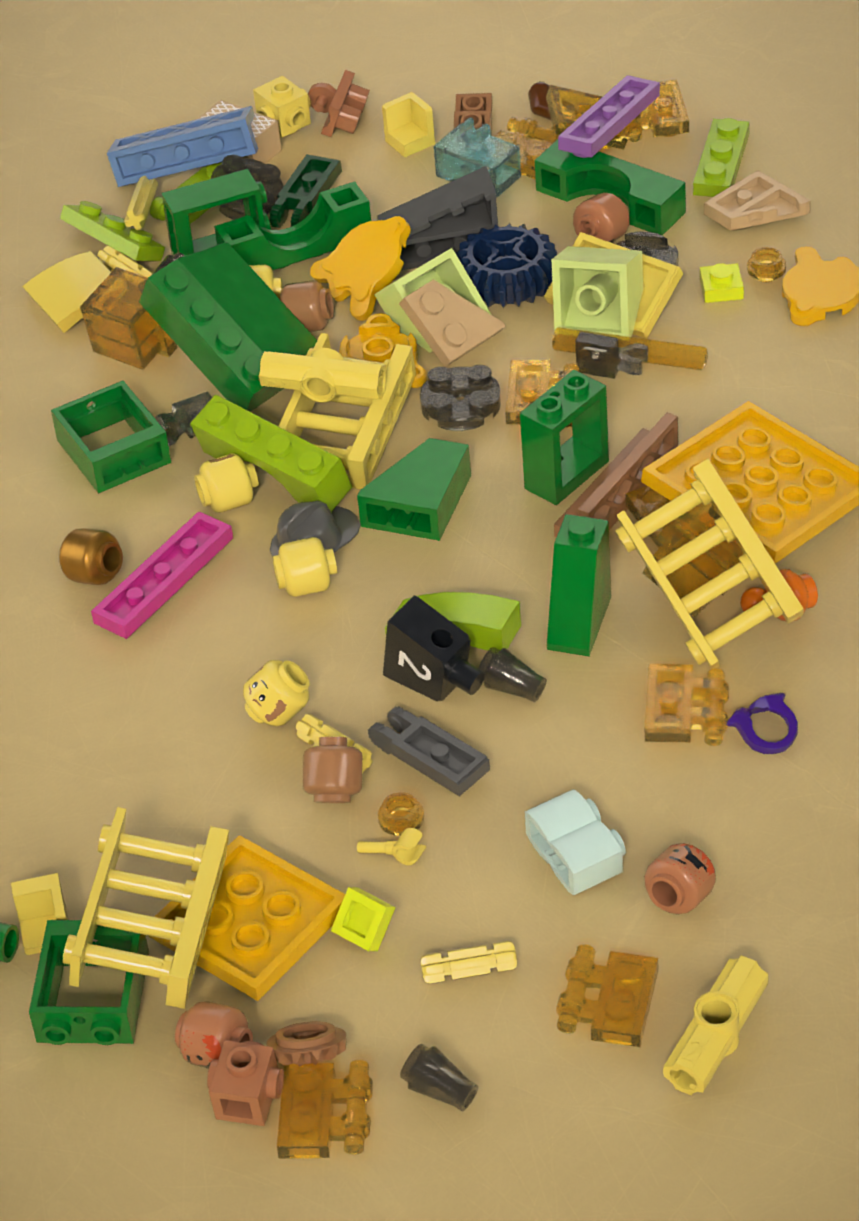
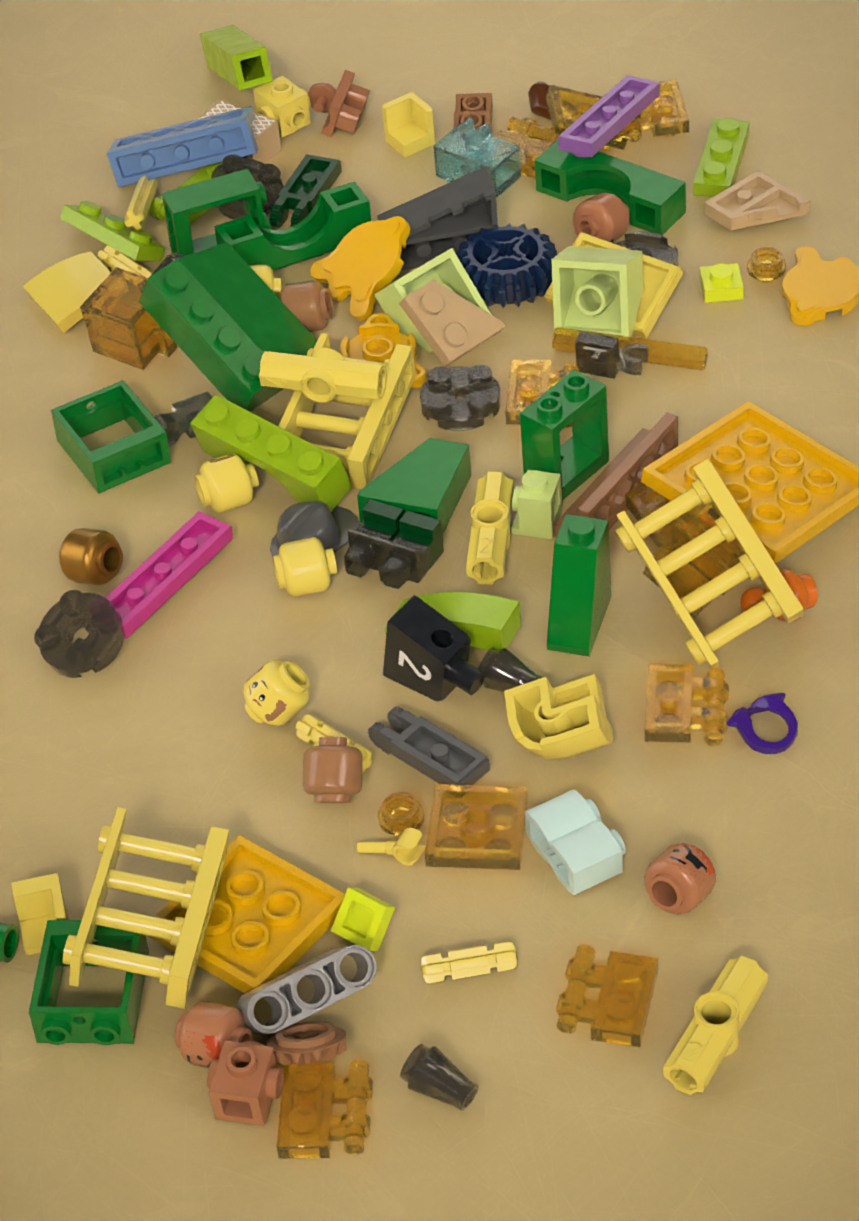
none -> clear smoke plate [34,590,124,678]
none -> lime brick [200,25,273,91]
none -> light grey beam [236,945,377,1034]
none -> clear smoke hips [344,499,444,589]
none -> clear yellow plate [425,784,528,870]
none -> light yellow piece [466,471,514,585]
none -> light yellow brick [504,674,613,760]
none -> yellowish green brick [511,470,562,540]

